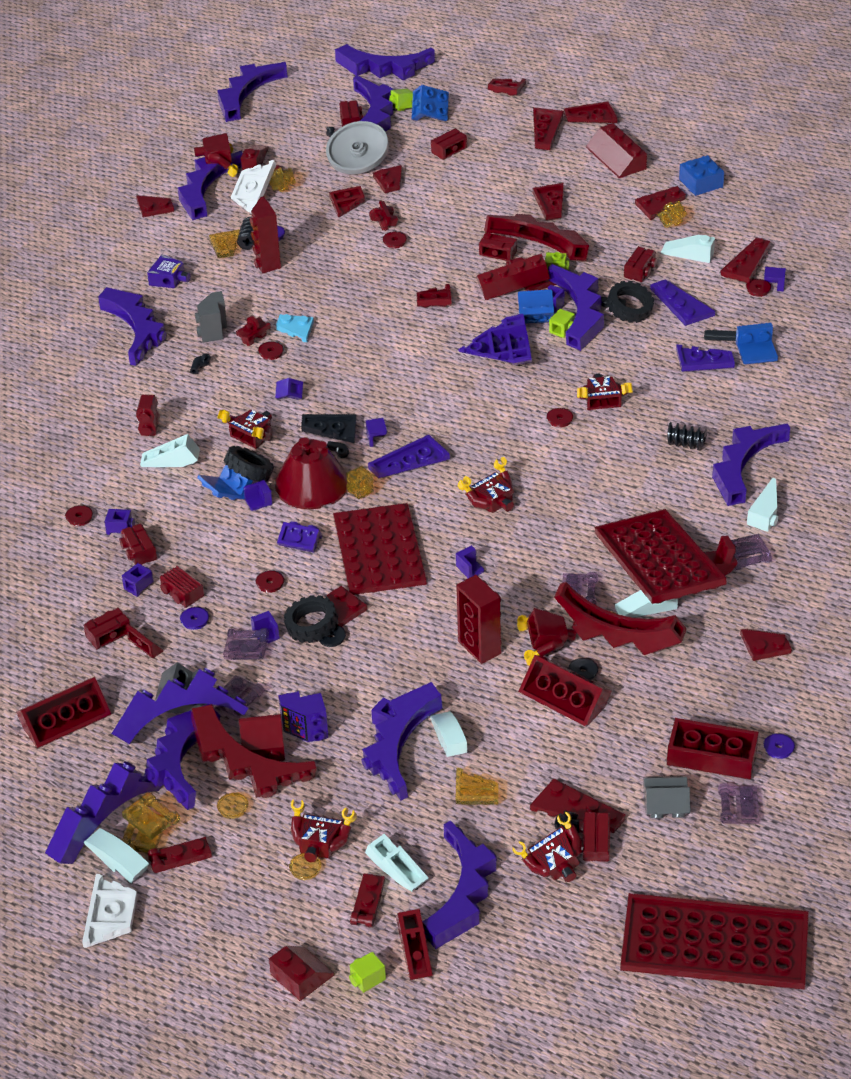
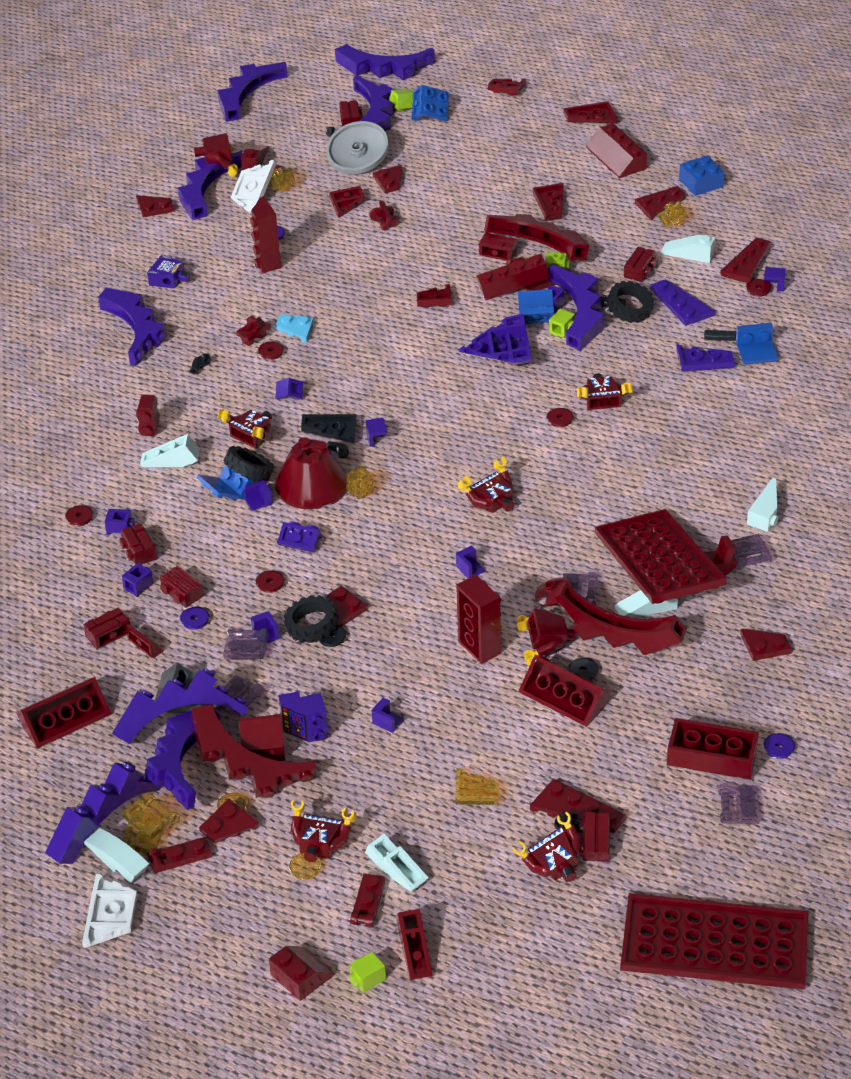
dark grey piece [195,291,227,343] -> none
clear yellow wing [209,229,240,258] -> none
black piece [237,216,254,250] -> none
dark red plate [333,503,427,595] -> none
dark purple arch [361,682,443,801] -> none
dark purple wing [368,434,450,479] -> none
dark red piece [382,231,407,248] -> none
dark purple arch [422,820,497,949] -> none
light aqua slope [430,711,467,757] -> none
dark red brick [431,128,467,160] -> none
dark red wing [533,107,564,150] -> none
dark grey piece [643,776,690,818] -> none
black piece [667,422,707,451] -> none
dark purple arch [712,423,790,506] -> none
none -> dark red wing [199,798,259,843]
none -> dark red dish [535,577,572,606]

